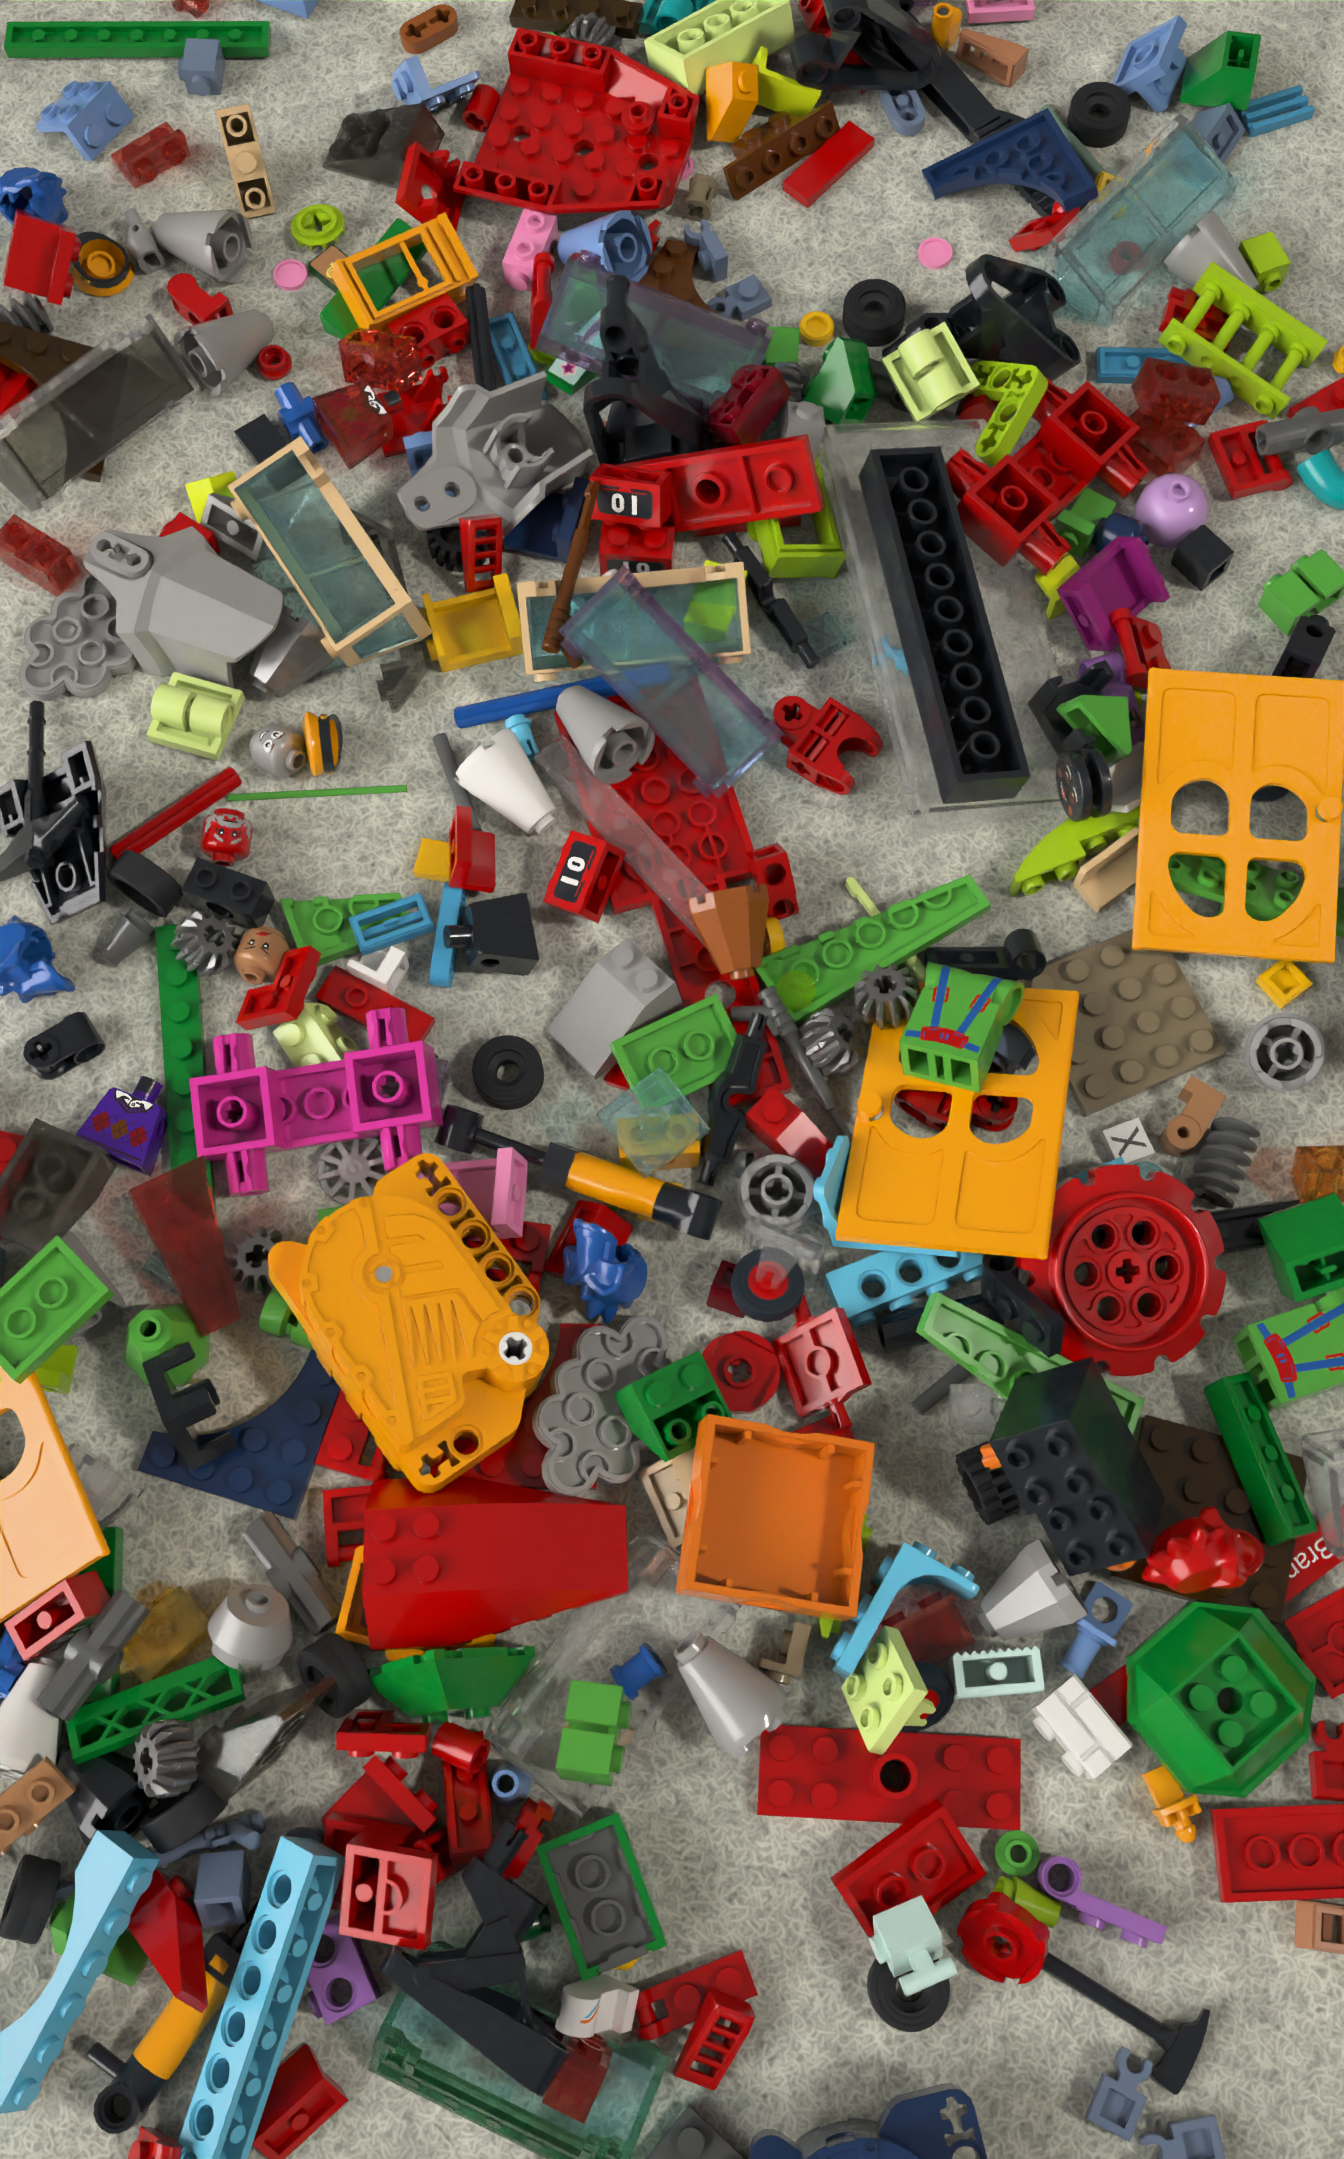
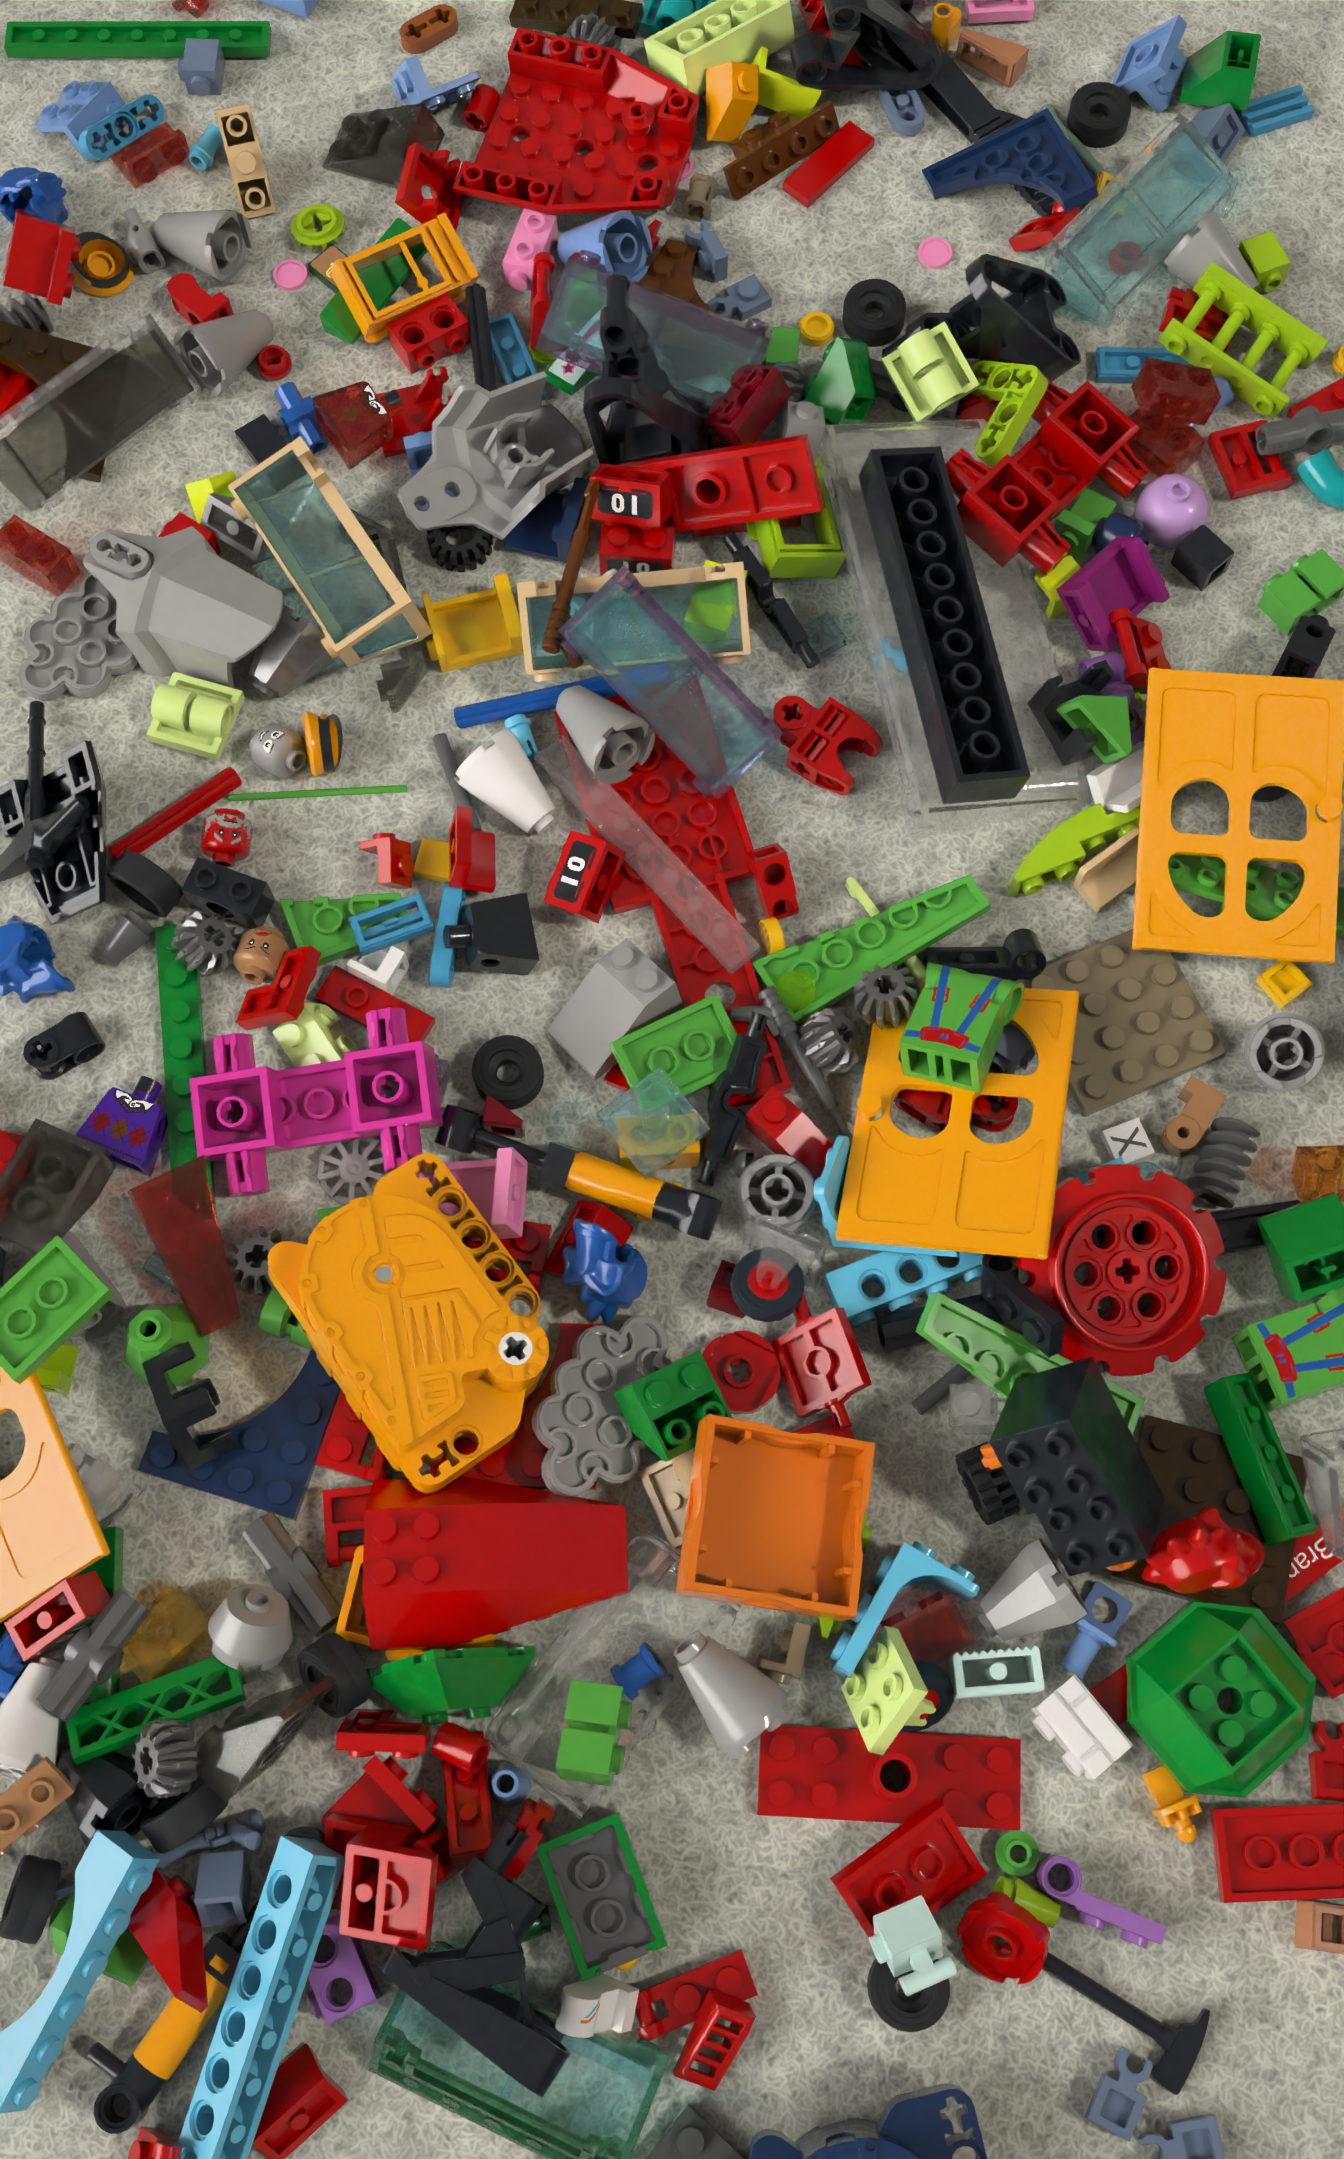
clear red brick [338,327,422,394] -> none
red slope [459,514,503,593] -> none
clear red brick [542,2033,613,2124] -> none
dark orange cone [687,884,769,981] -> none
black head [1056,746,1113,822] -> none
none -> dark azure beam [78,94,164,161]
none -> medium azure pin [188,125,224,170]
none -> red bracket [359,833,414,889]
none -> dark red slope [482,1095,525,1138]

